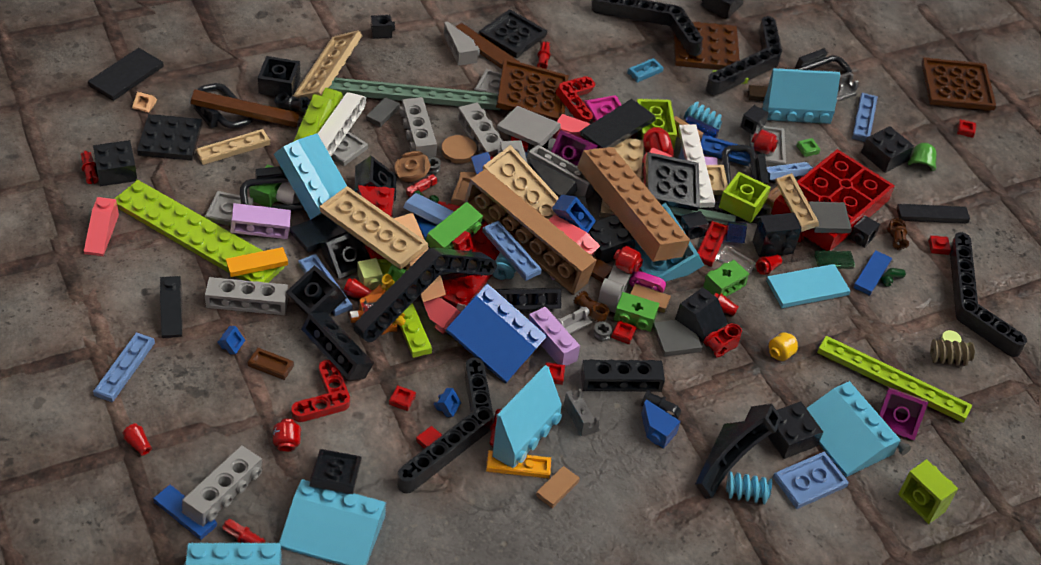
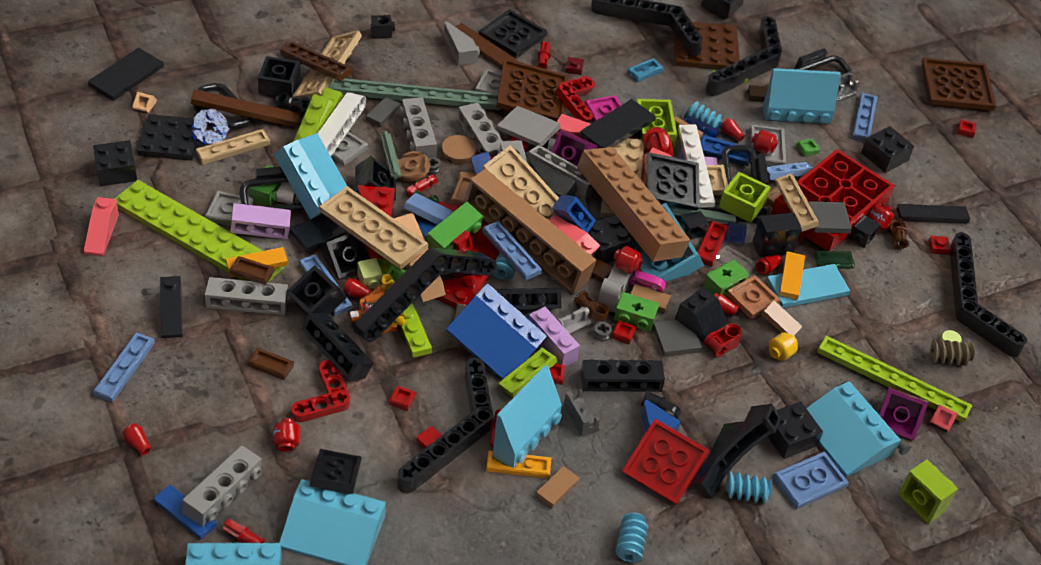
red axle [80,150,98,184] -> none
blue tile [217,326,245,355] -> none
coral slope [420,295,461,335] -> none
blue tile [434,388,461,417] -> none
black brick [740,105,769,135] -> none
blue tile [853,250,892,296] -> none
dark green arm [881,268,906,287] -> none
bright green hair [908,143,937,171] -> none
none -> clear blue plate [191,109,229,145]
none -> reddish brown tile [230,256,274,285]
none -> reddish brown tile [279,41,354,82]
none -> sand green axle [380,131,401,180]
none -> lime plate [499,347,557,398]
none -> dark red plate [565,57,584,75]
none -> medium azure piece [616,513,648,563]
none -> red plate [622,419,710,505]
none -> red cone [720,118,745,143]
none -> nougat plate [726,275,781,319]
none -> tile [761,300,802,336]
none -> light orange tile [779,252,805,300]
none -> red head [867,203,895,231]
none -> coral tile [930,404,958,431]

